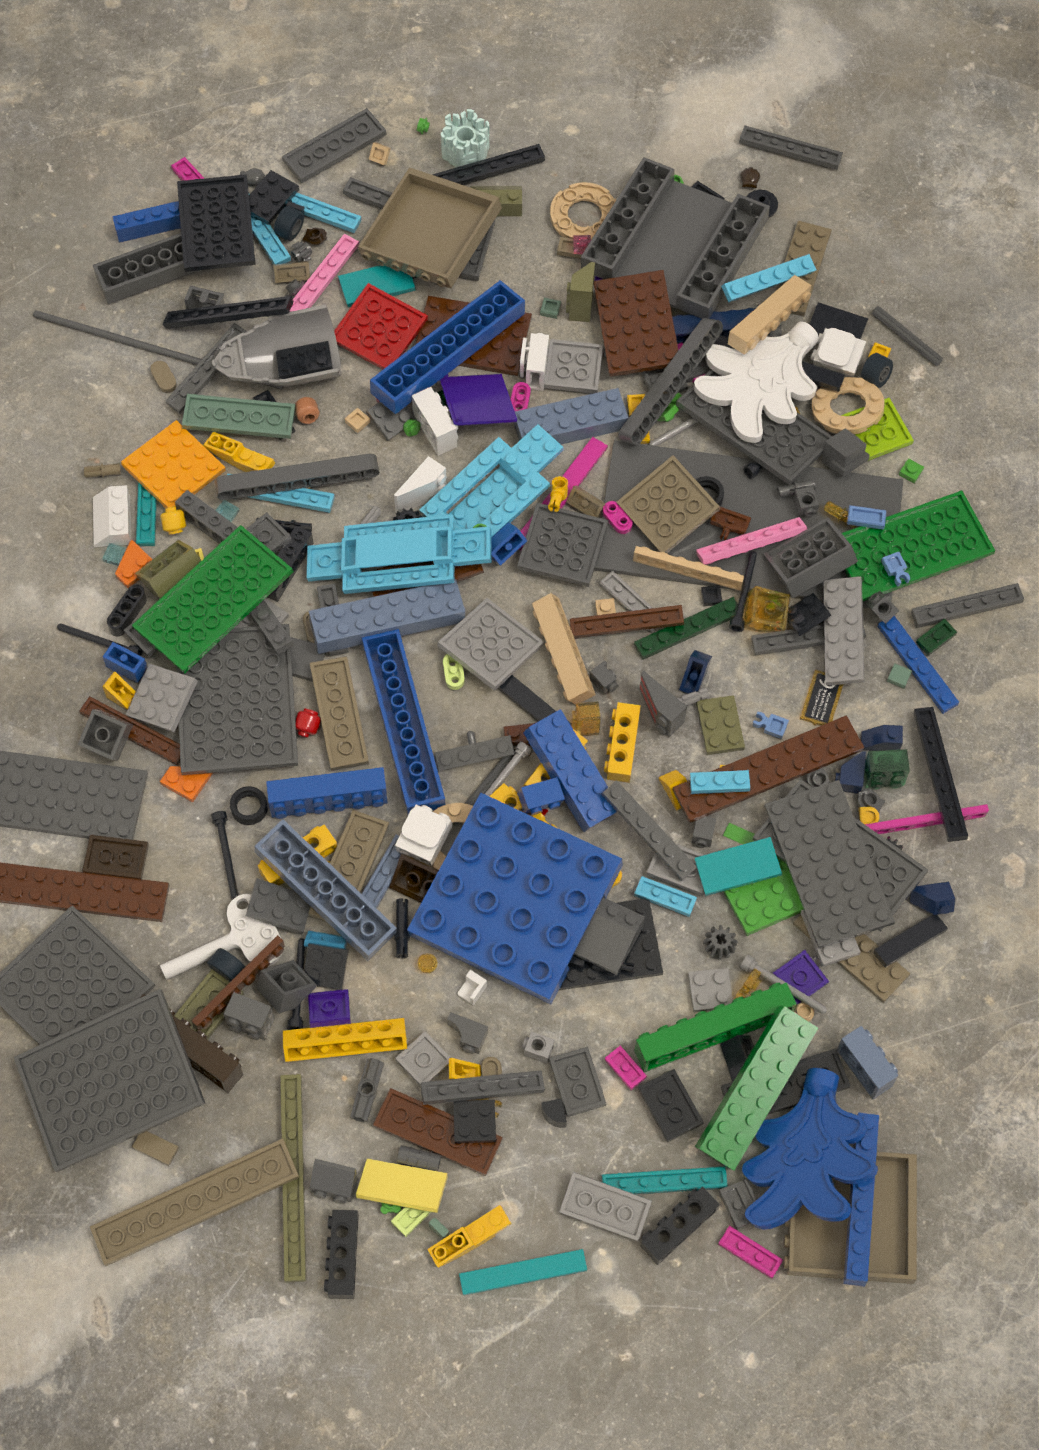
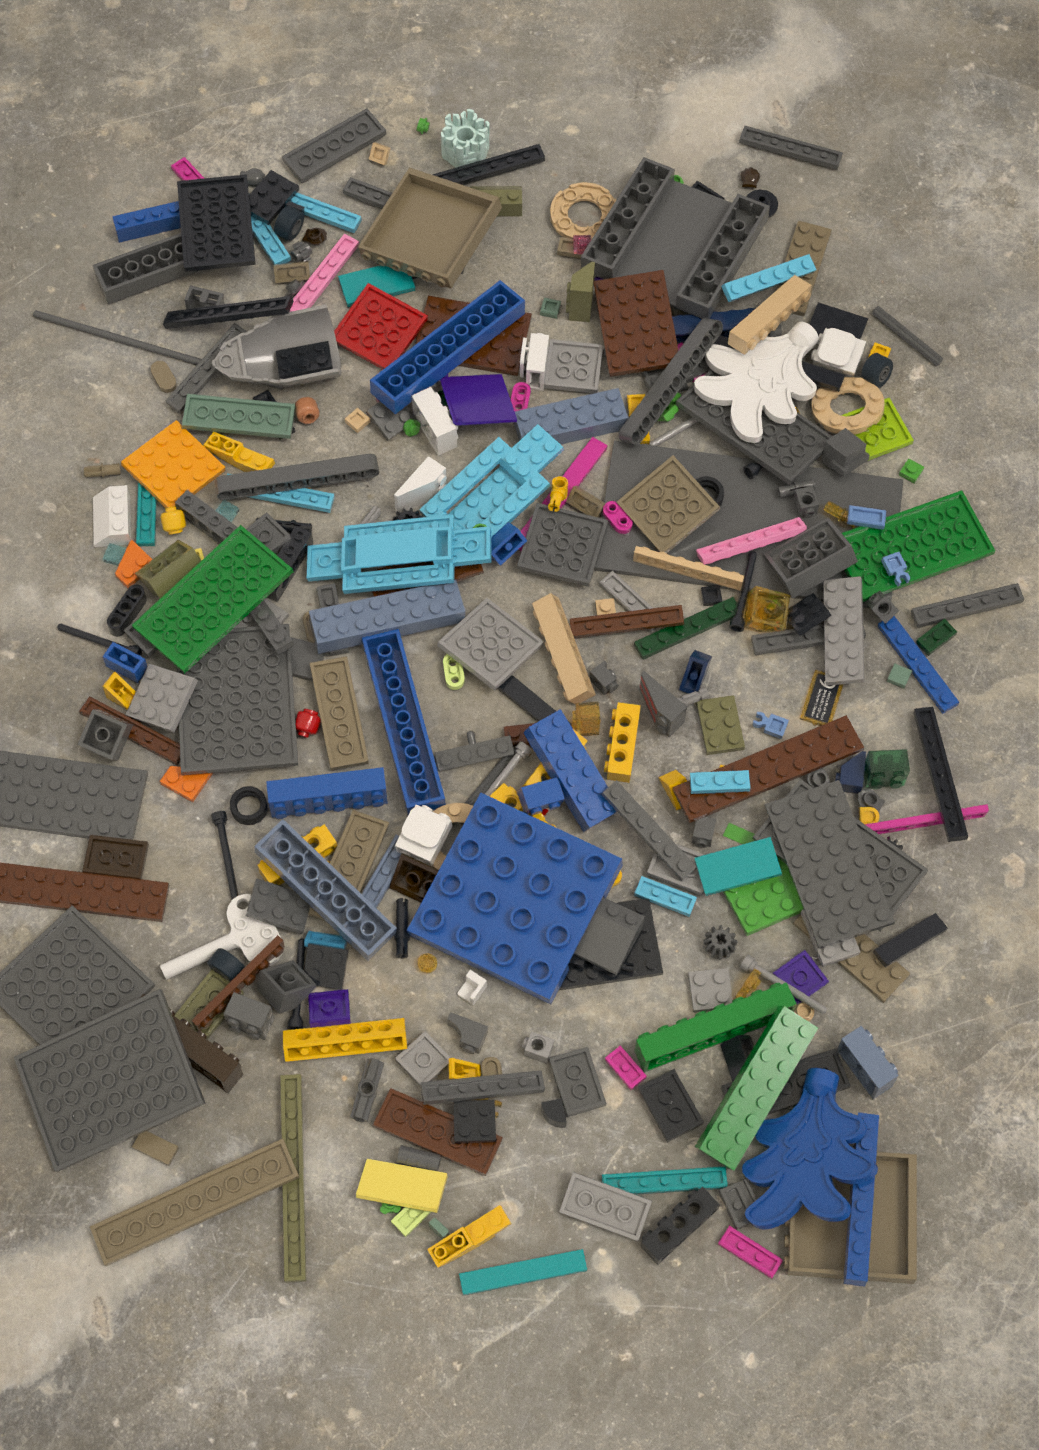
dark grey slope [310,1158,358,1204] -> none
black brick [324,1210,359,1299] -> none
dark grey plate [461,220,495,281] -> none
reddish brown plate [710,507,751,541] -> none
dark blue slope [861,725,903,752] -> none
dark blue slope [909,881,955,915] -> none

